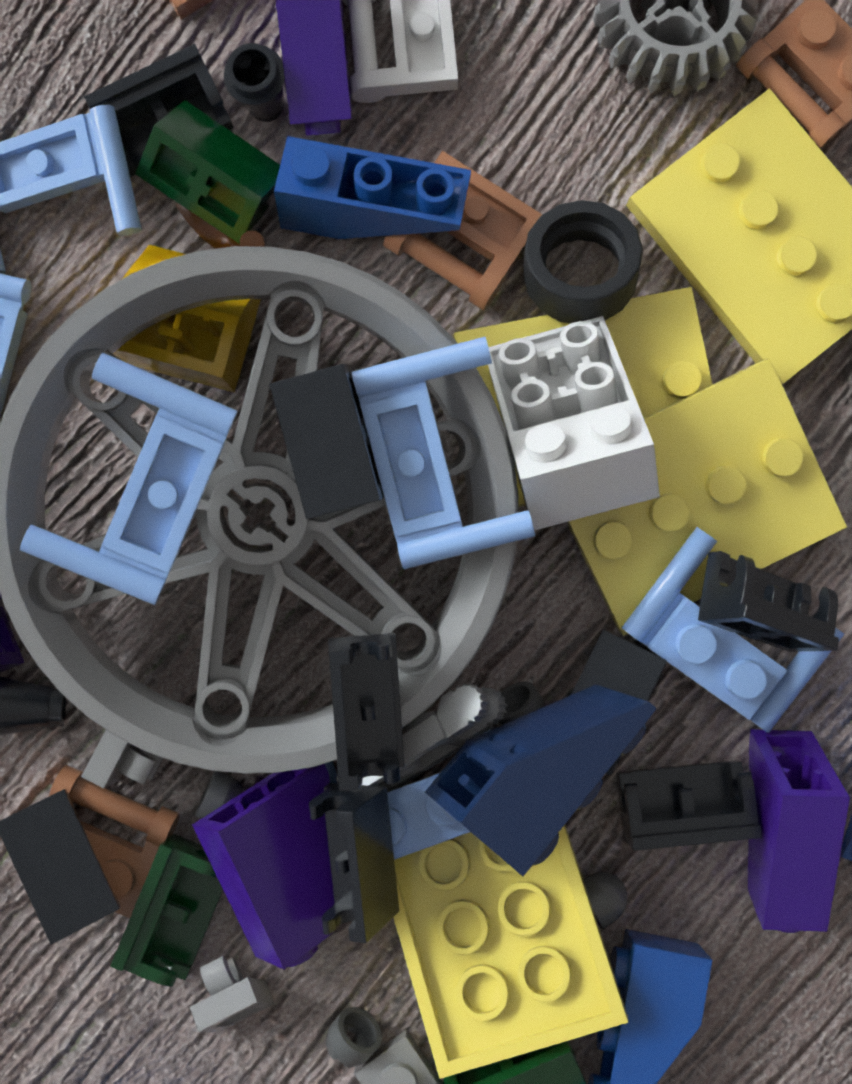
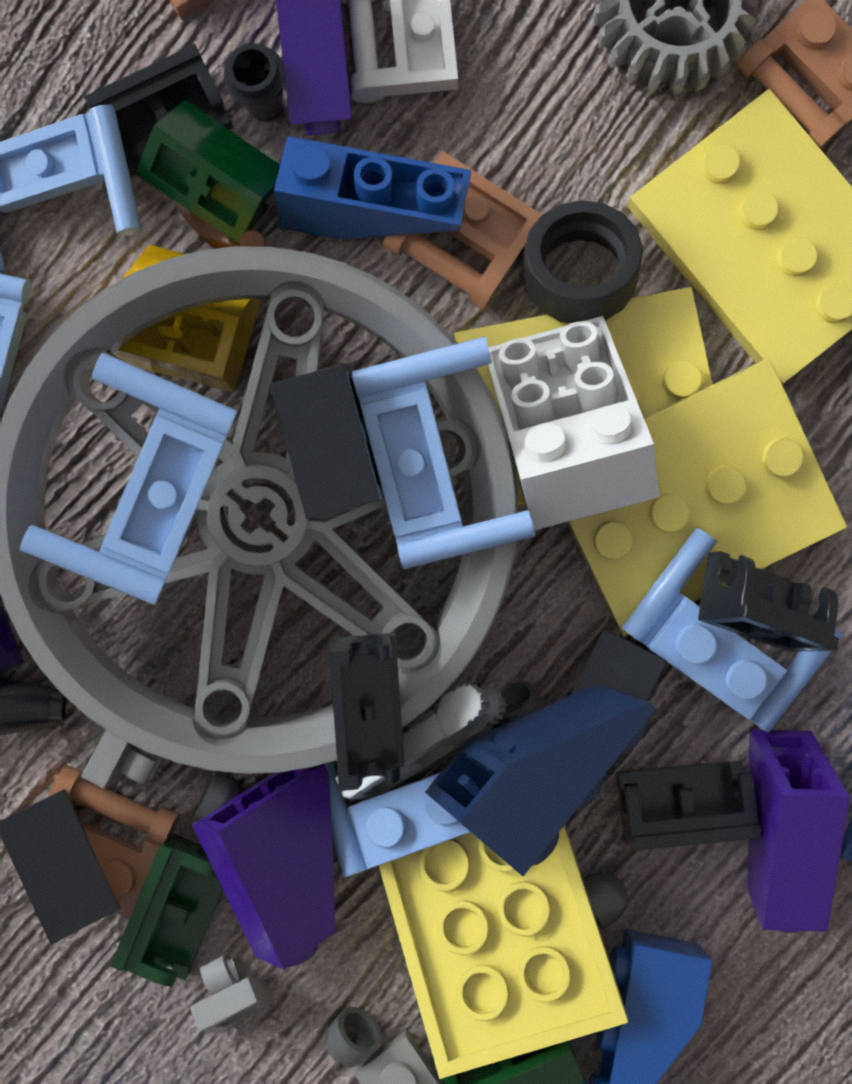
black hinge [309,783,399,943] -> none

